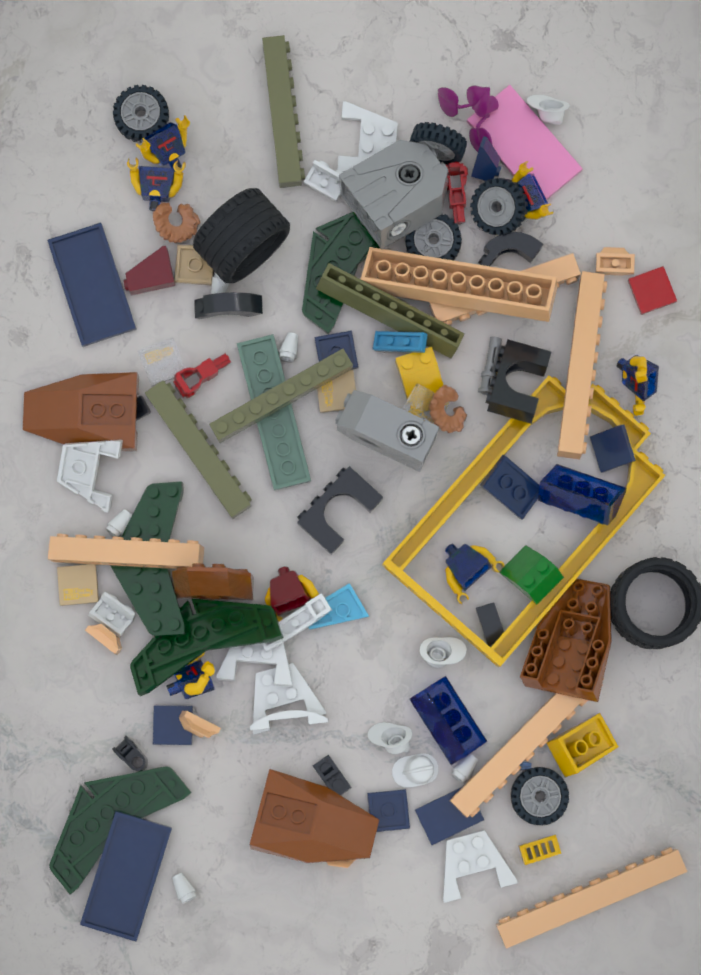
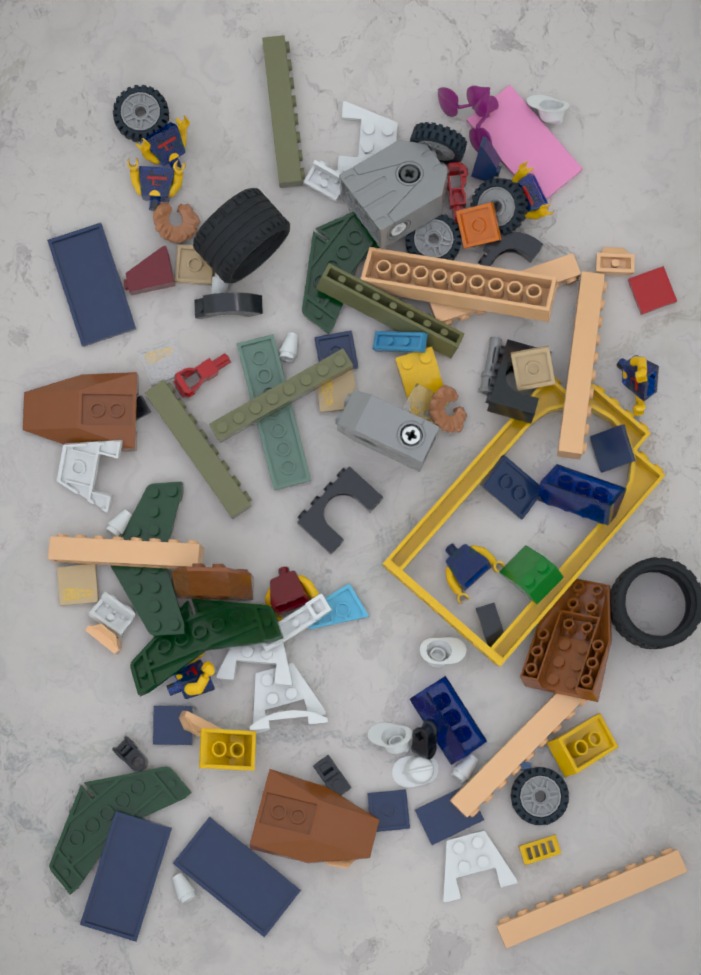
none -> dark blue tile [173,817,301,937]
none -> yellow slope [199,728,256,771]
none -> black piece [411,720,438,760]
none -> orange plate [456,202,502,249]
none -> tan plate [511,345,556,391]

